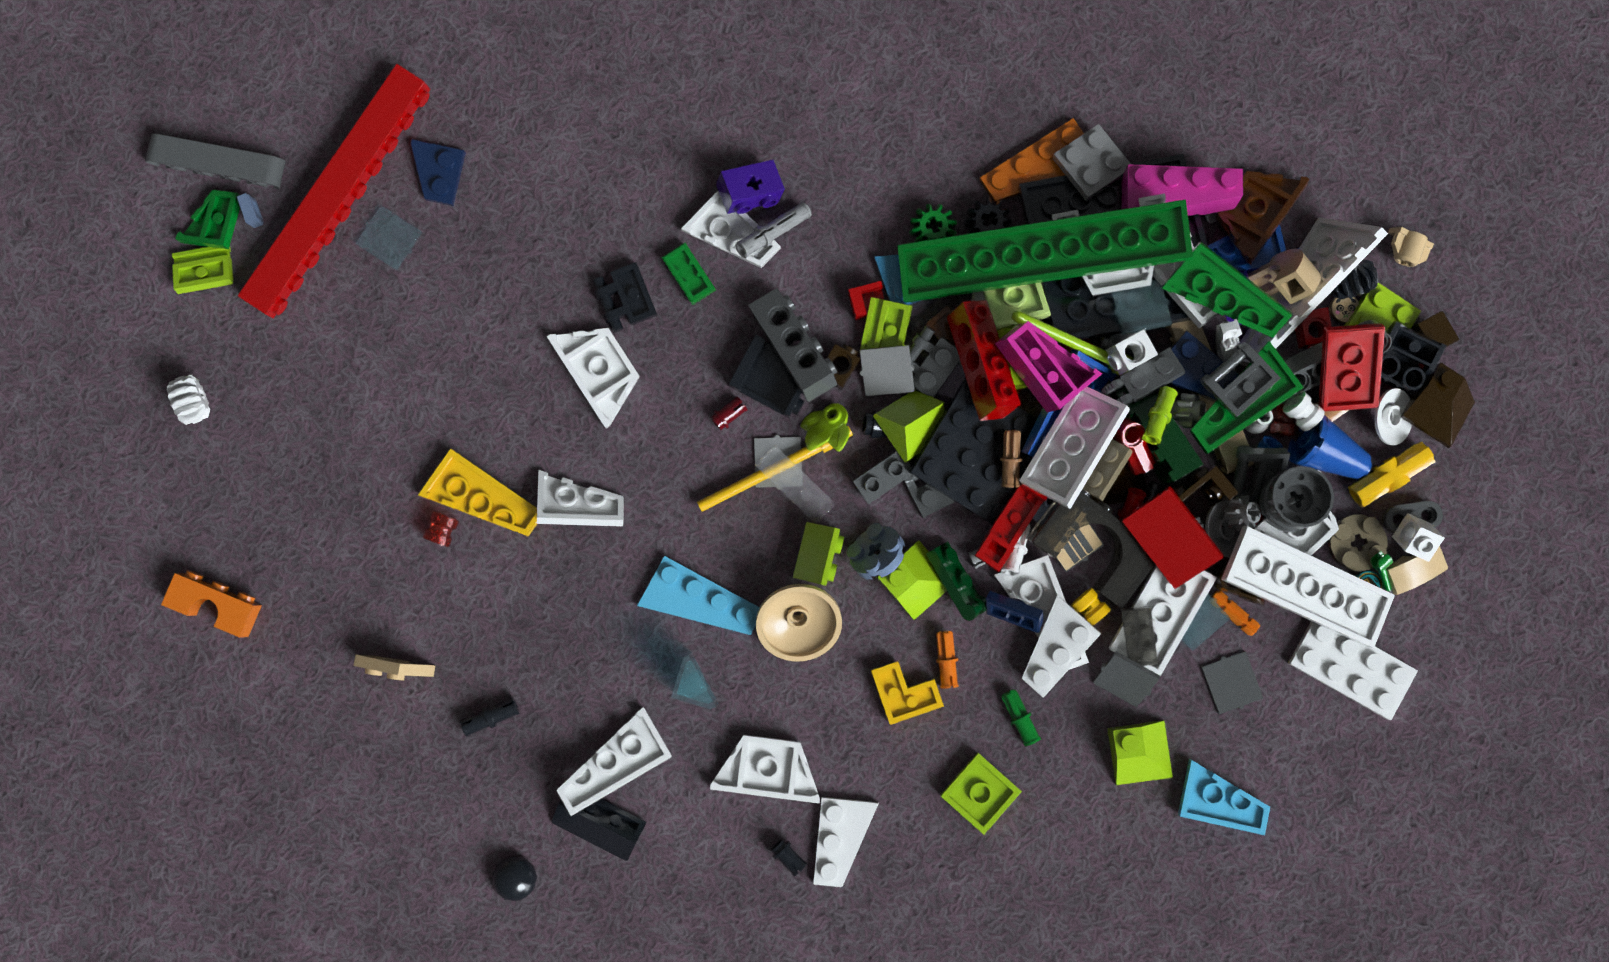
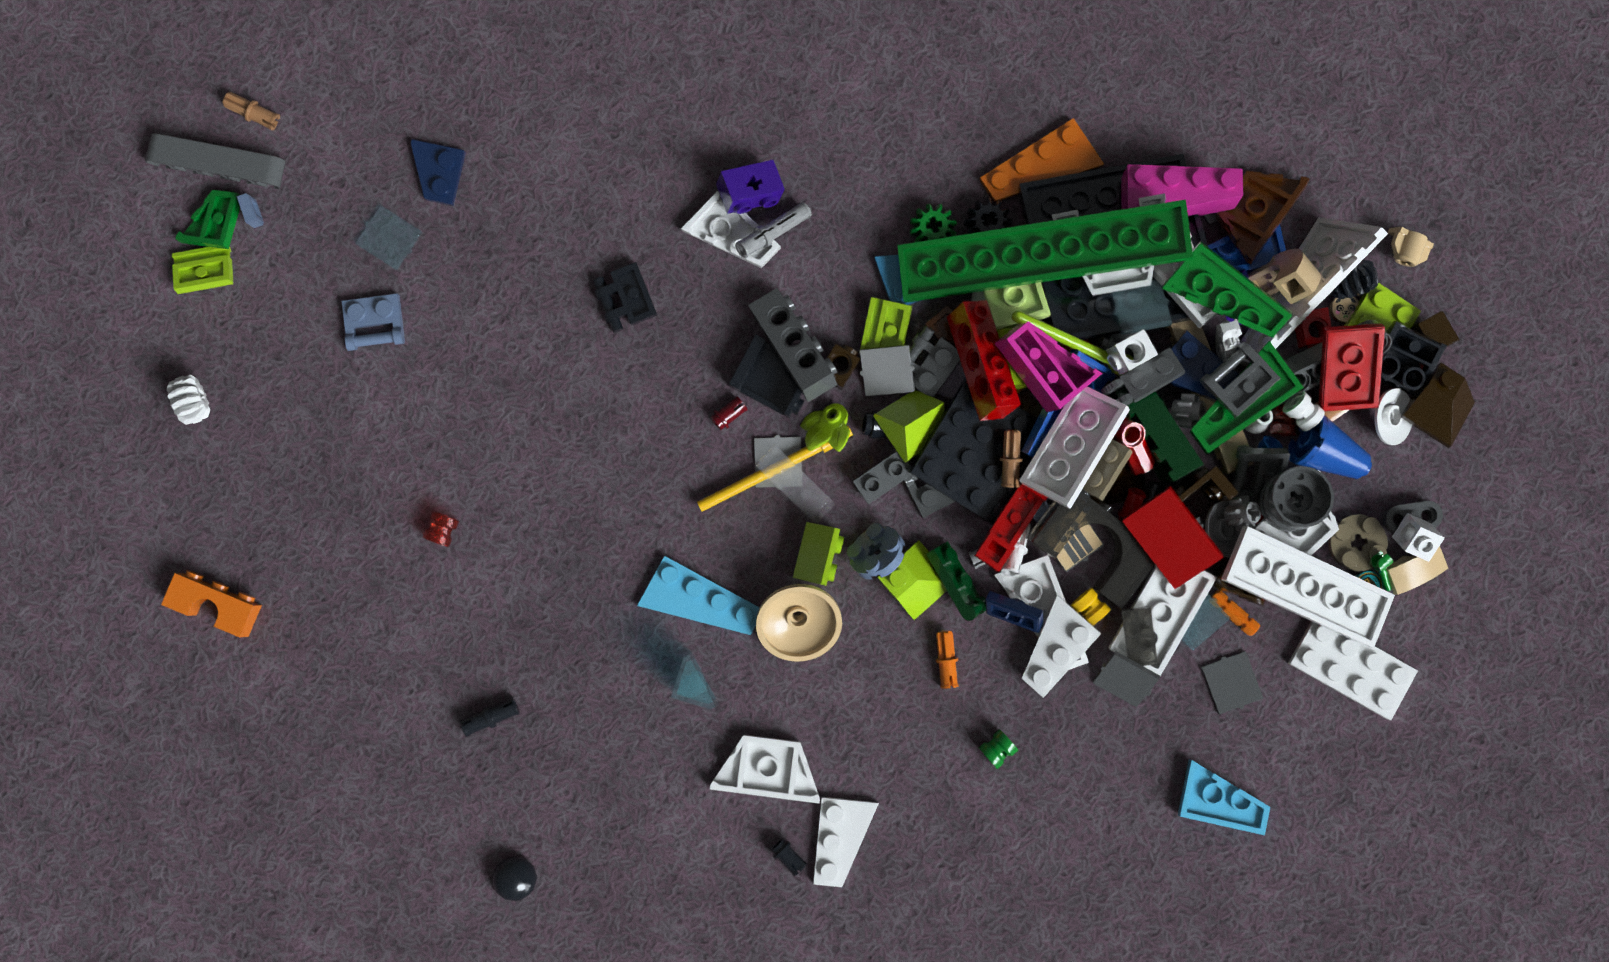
red brick [238,64,430,319] -> none
tan wing [354,655,435,680] -> none
yellow wing [418,449,537,536] -> none
white wing [537,470,624,526] -> none
white wing [547,328,640,428] -> none
black panel [552,799,647,861] -> none
white wing [556,707,672,816] -> none
green plate [662,243,716,306] -> none
red panel [848,281,884,321] -> none
yellow plate [871,661,944,725] -> none
lime plate [940,752,1022,835] -> none
green axle [1001,689,1041,747] -> none
light grey plate [1052,124,1131,201] -> none
lime slope [1107,720,1173,785] -> none
lime pin [1142,386,1178,445] -> none
yellow piece [1348,442,1435,507] -> none
none -> medium nougat axle [222,92,280,131]
none -> sand blue plate [342,294,405,351]
none -> green wheel [978,729,1019,769]

